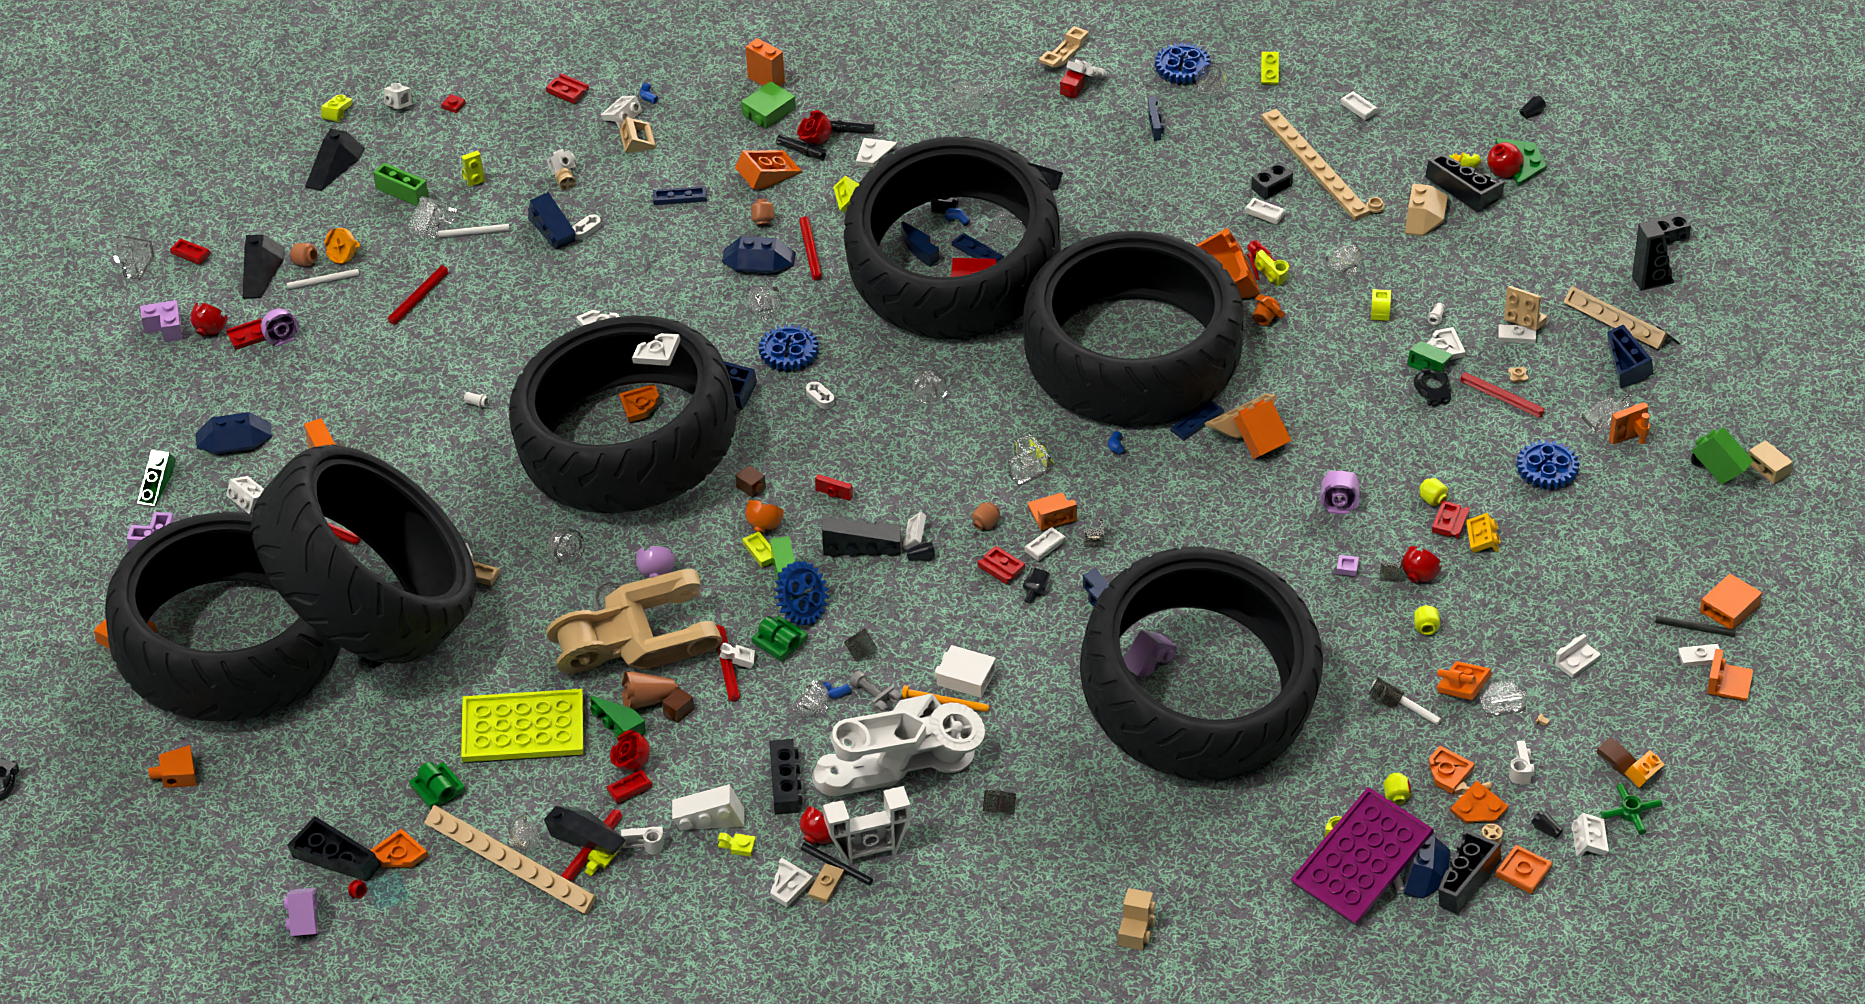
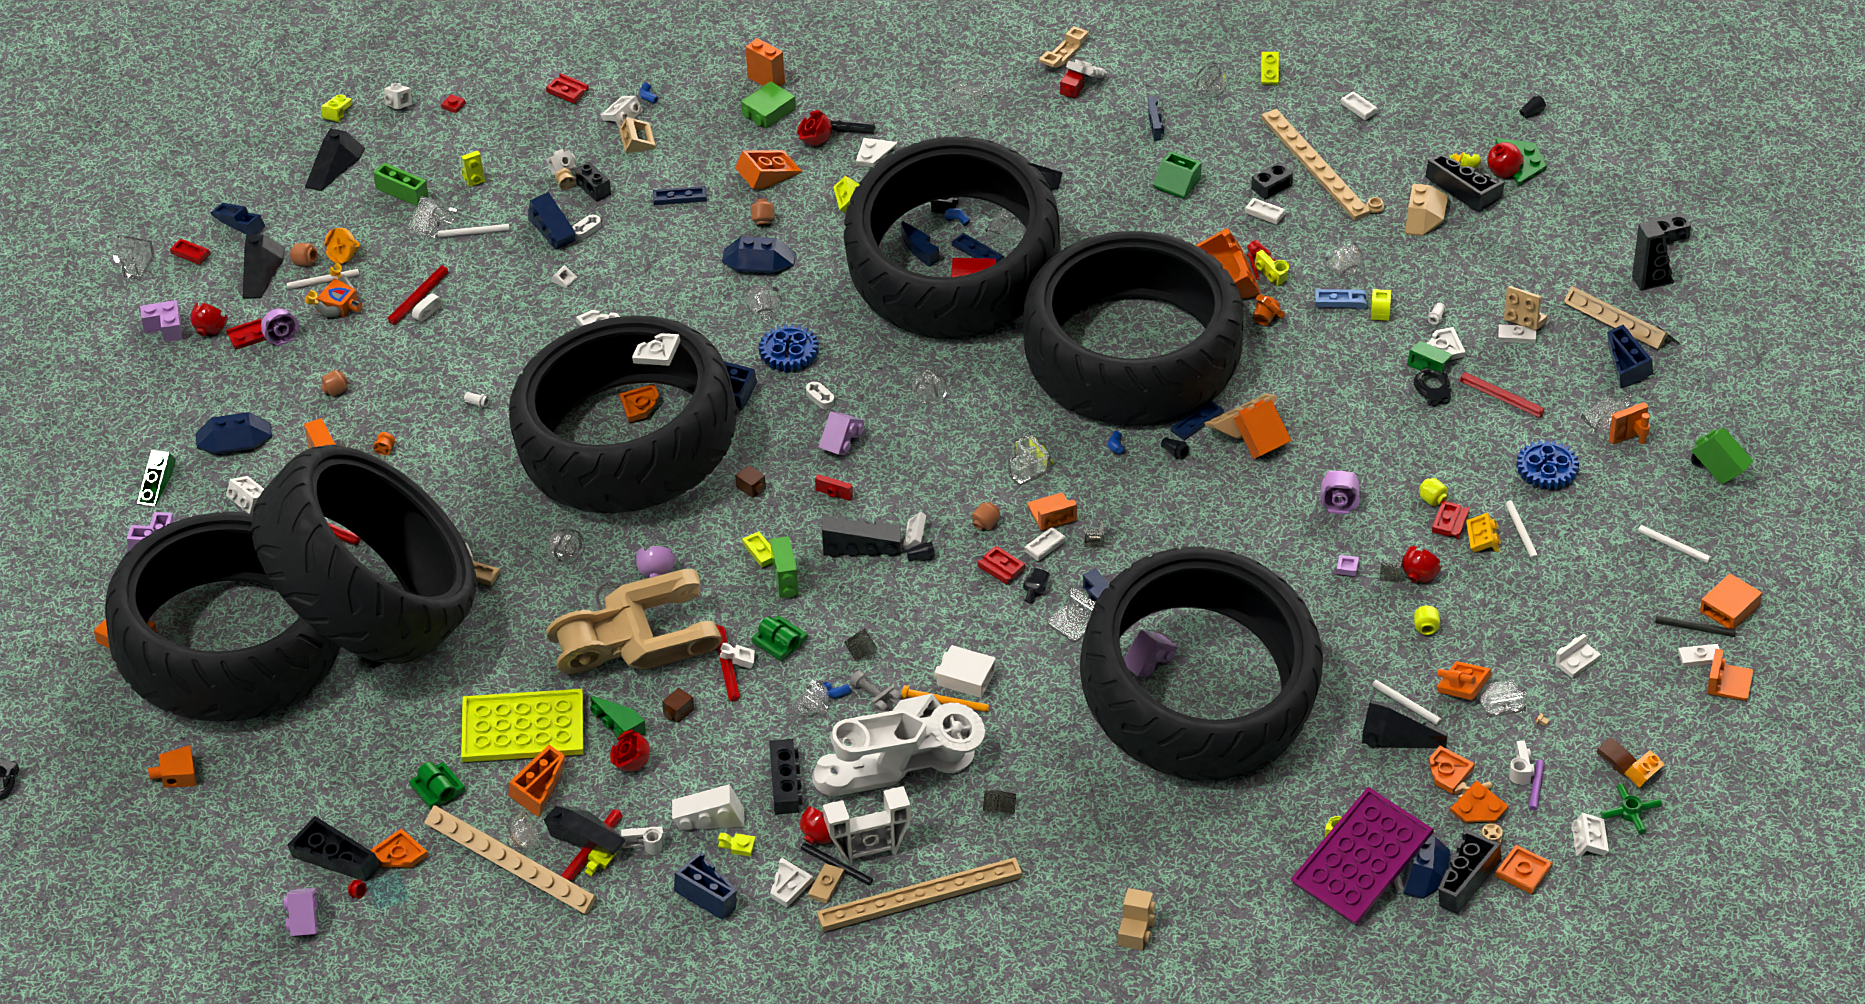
red plate [606,770,652,804] -> none
nougat cone [622,671,678,710] -> none
orange cylinder [745,500,784,533] -> none
blue gear [774,561,829,625] -> none
black pin [776,134,826,160] -> none
red axle [799,216,822,281] -> none
blue gear [1155,42,1211,84] -> none
clear smoke panel [1369,677,1405,709] -> none
neon yellow head [1383,773,1412,805] -> none
tan plate [1508,367,1528,383] -> none
black cone [1531,810,1563,839] -> none
tan brick [1748,440,1793,484] -> none
none -> dark blue slope [210,203,265,235]
none -> torso [305,263,362,317]
none -> nougat head [320,370,349,397]
none -> orange wheel [373,432,395,455]
none -> white beam [412,294,442,322]
none -> orange wedge [508,744,565,817]
none -> white slope [550,265,578,288]
none -> black brick [575,162,611,202]
none -> dark blue wedge [674,852,737,920]
none -> tan plate [817,857,1022,932]
none -> lavender brick [819,411,864,455]
none -> clear bracket [1047,587,1096,643]
none -> green slope [1153,151,1201,199]
none -> black cone [1161,437,1189,459]
none -> medium blue plate [1315,289,1367,309]
none -> black wedge [1362,700,1448,748]
none -> white bar [1505,501,1538,560]
none -> medium lavender bar [1529,760,1544,811]
none -> white bar [1638,525,1711,564]

